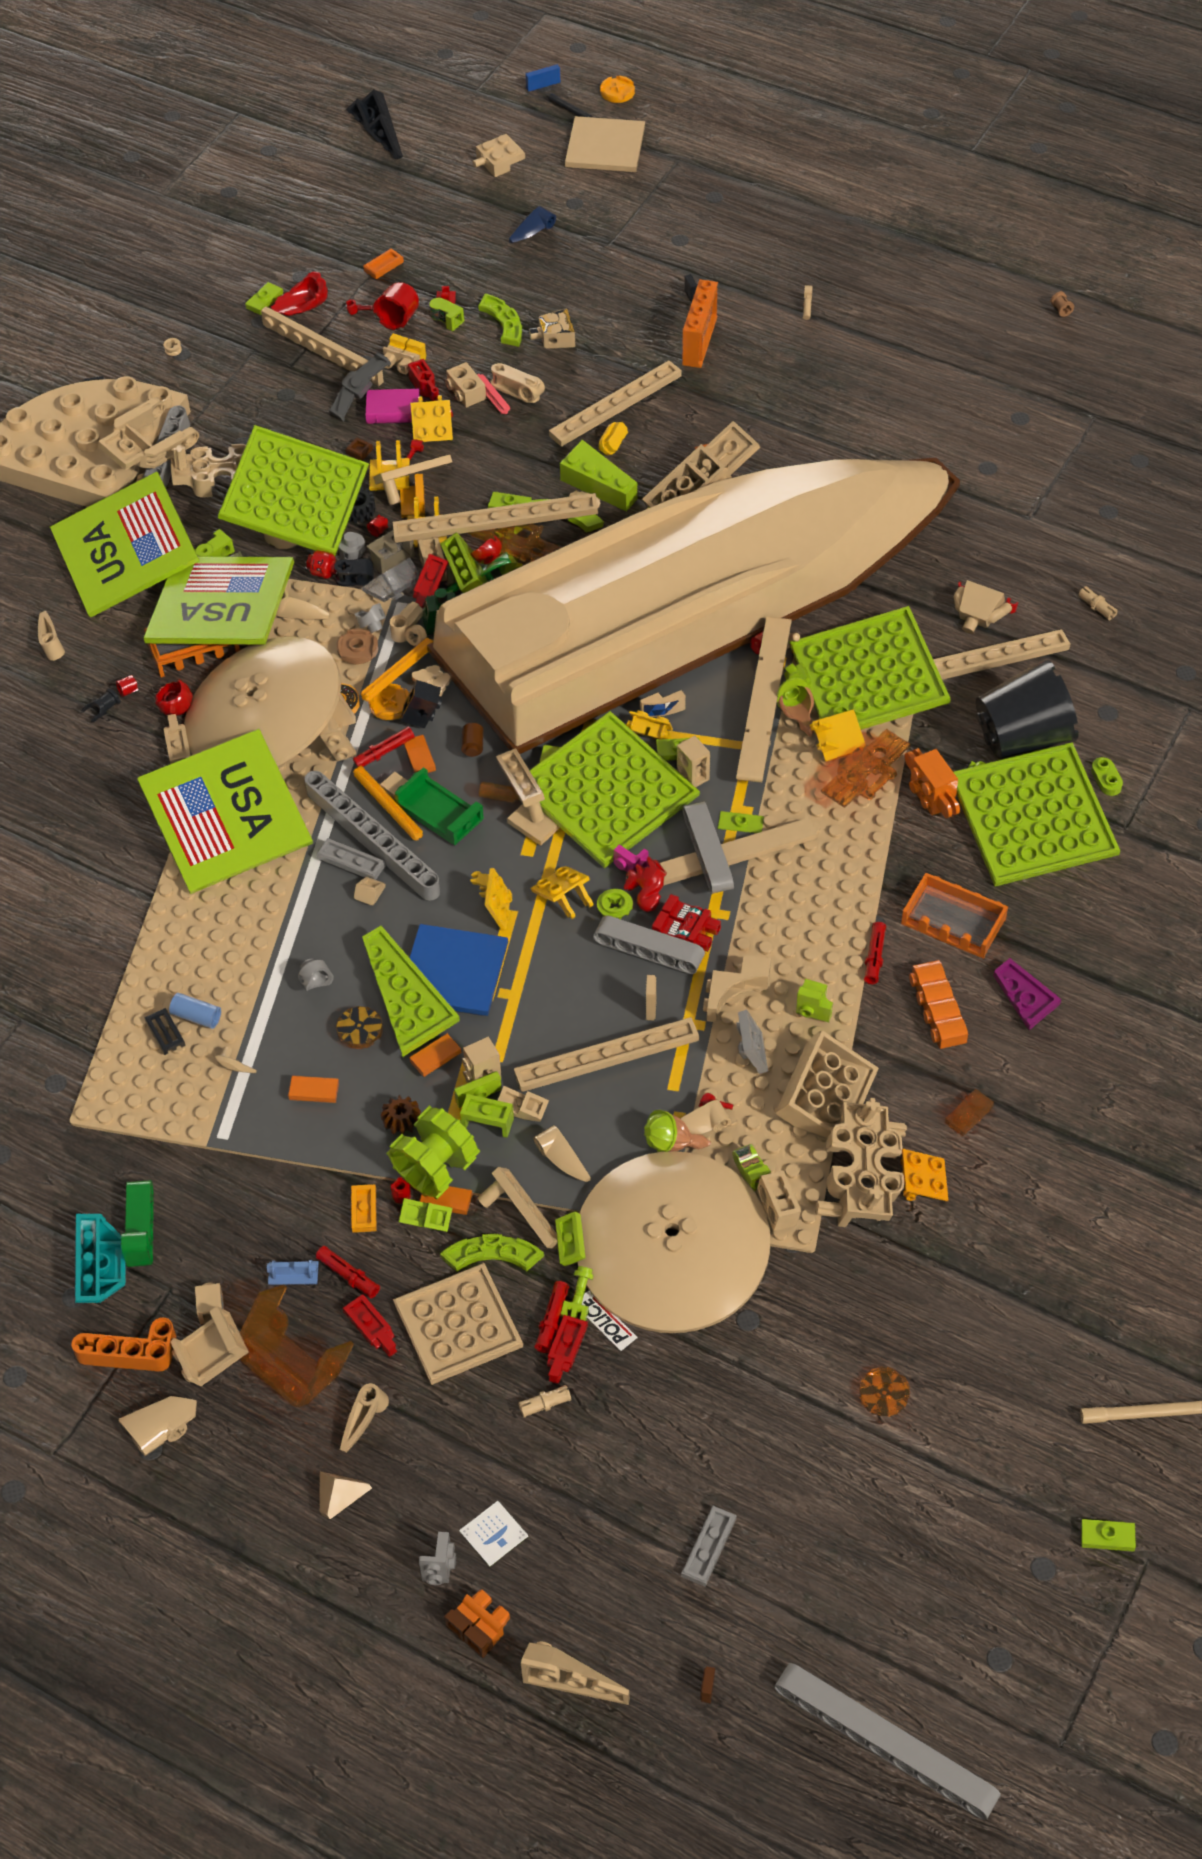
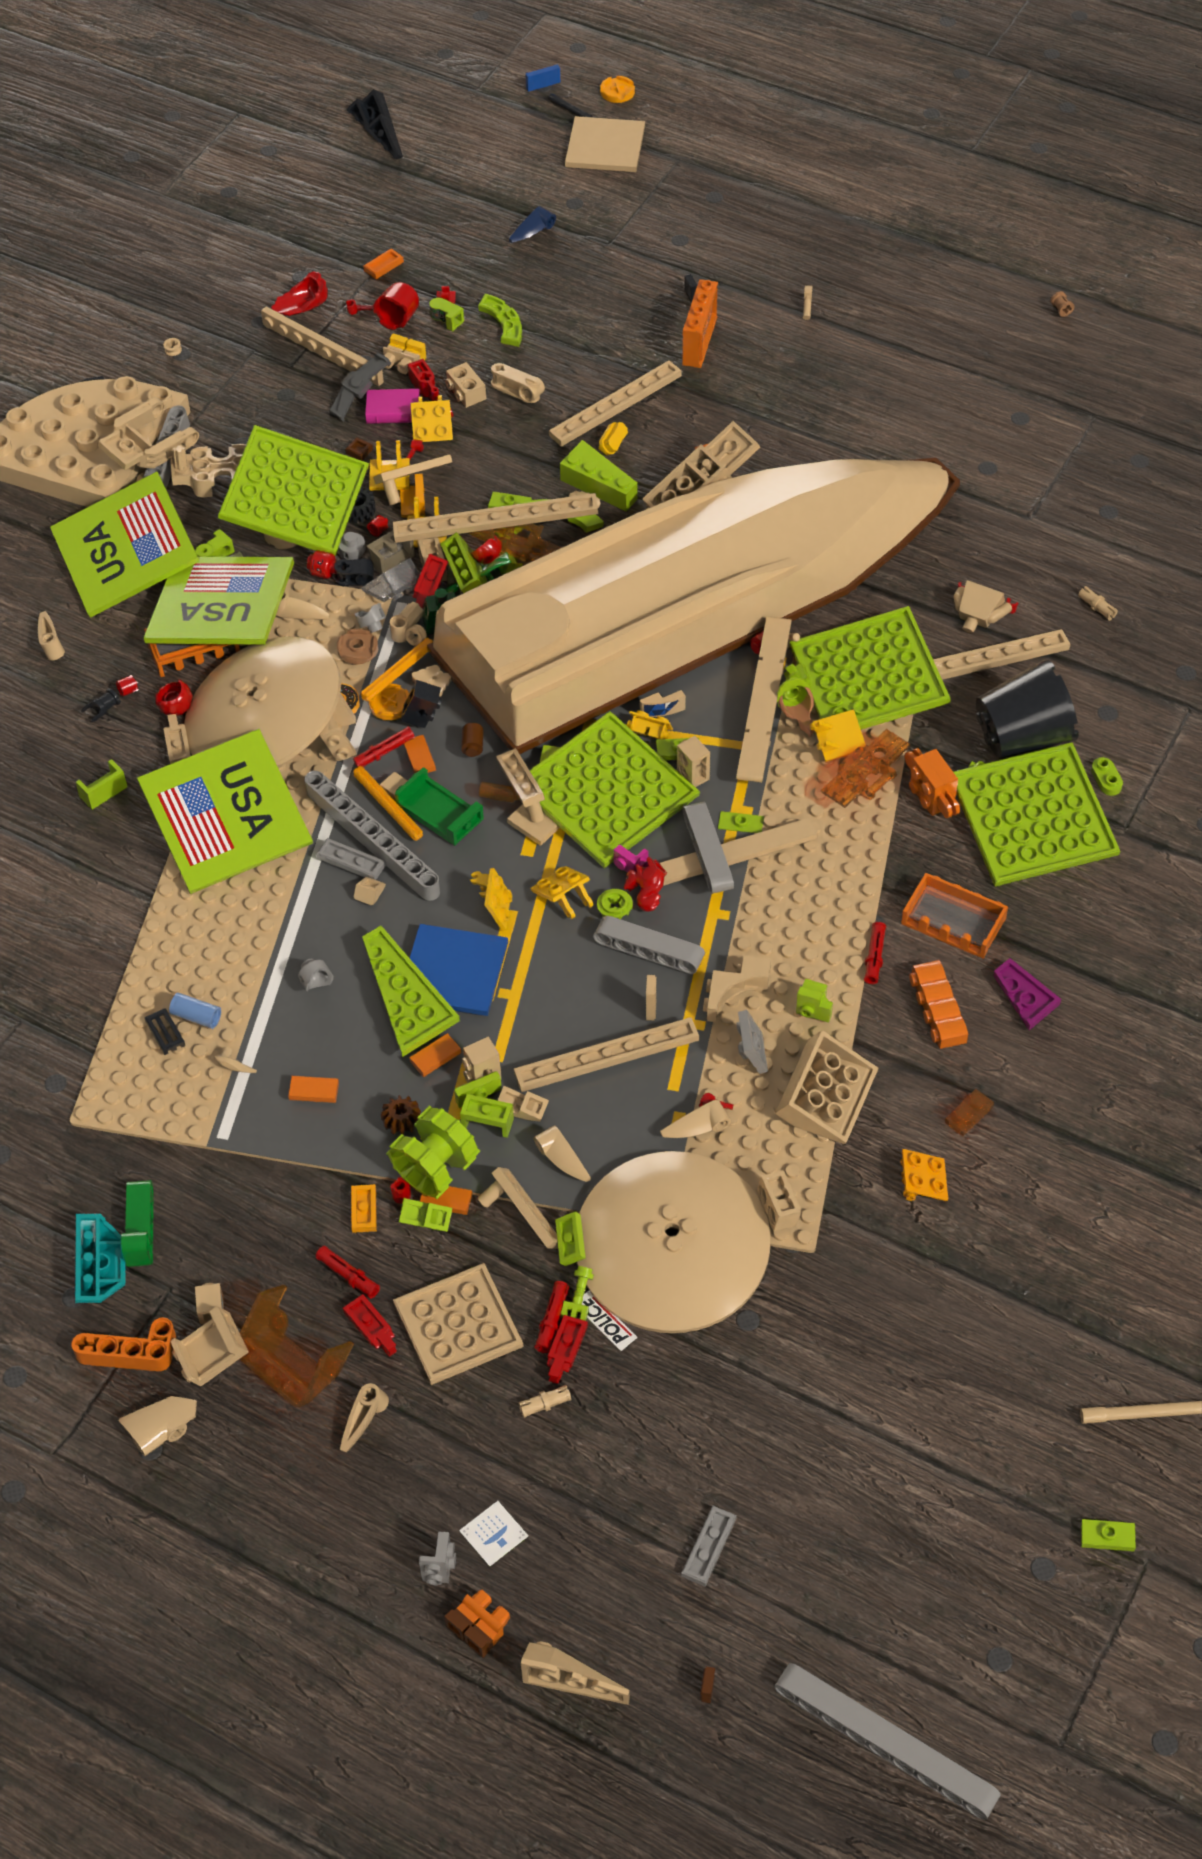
lime plate [245,282,283,315] -> none
medium blue hinge [267,1260,319,1285] -> none
tan slope [320,1471,372,1519] -> none
tile [336,1006,383,1049] -> none
lime tile [440,1234,544,1272] -> none
tan plate [472,134,525,177] -> none
coral axle [477,374,510,415] -> none
tan torso [529,308,575,348] -> none
lime piece [644,1110,711,1152] -> none
red hips [652,894,721,952] -> none
lime leg [732,1144,771,1191] -> none
tan gear [815,1098,907,1227] -> none
clear orange tile [859,1367,910,1417] -> none
none -> lime panel [76,759,127,810]

